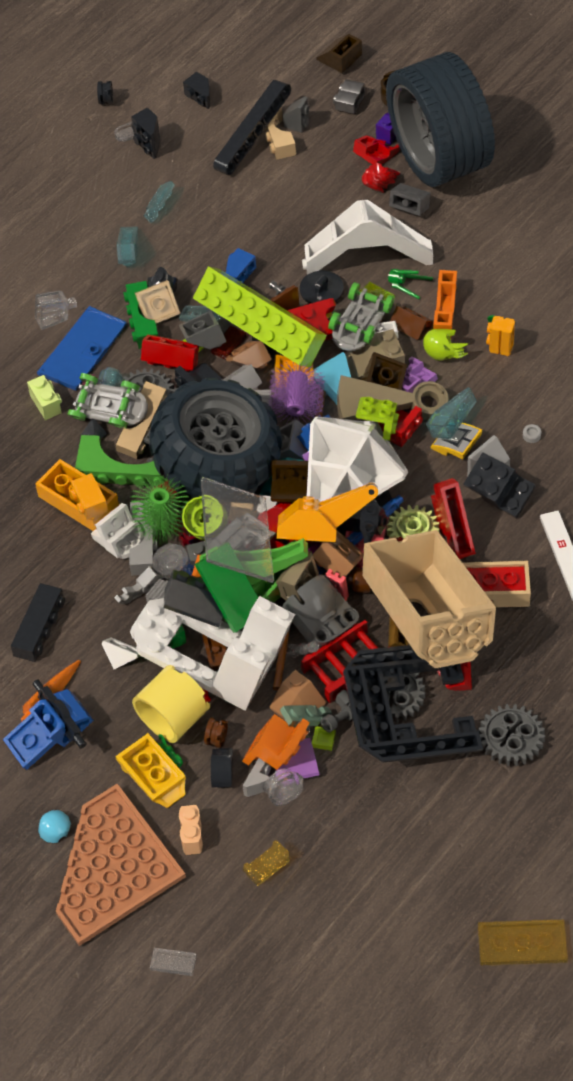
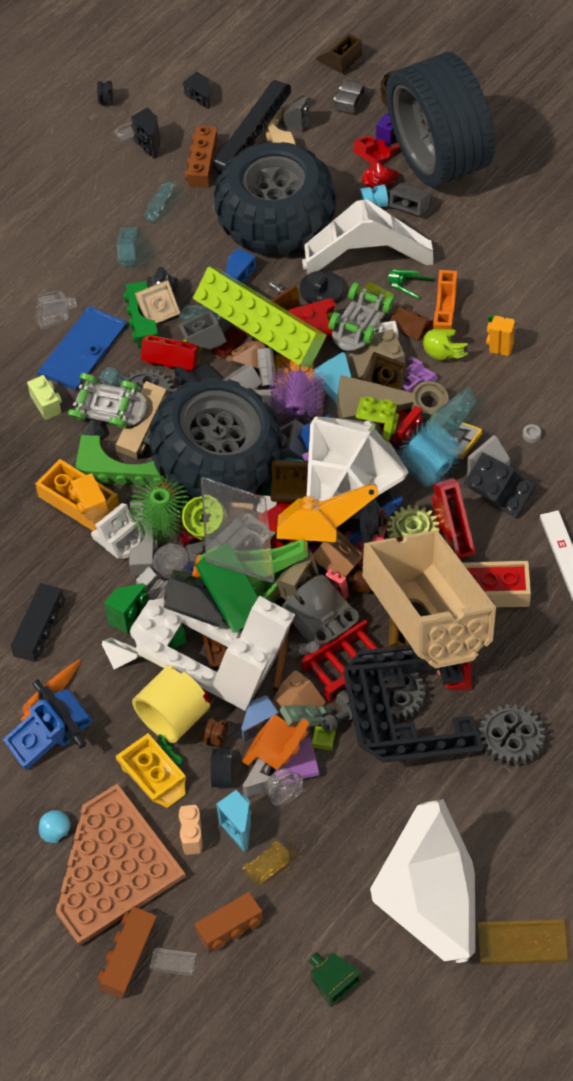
none -> dark orange brick [96,906,156,999]
none -> green slope [104,583,149,634]
none -> dark orange brick [185,126,218,188]
none -> dark orange brick [194,892,263,952]
none -> black wheel [214,142,336,255]
none -> medium azure slope [216,790,252,852]
none -> medium blue slope [241,695,279,741]
none -> light grey axle [257,348,277,386]
none -> dark green torso [308,952,361,1008]
none -> medium azure wheel [360,185,388,208]
none -> white panel [370,799,475,963]
none -> medium azure piece [397,421,465,488]

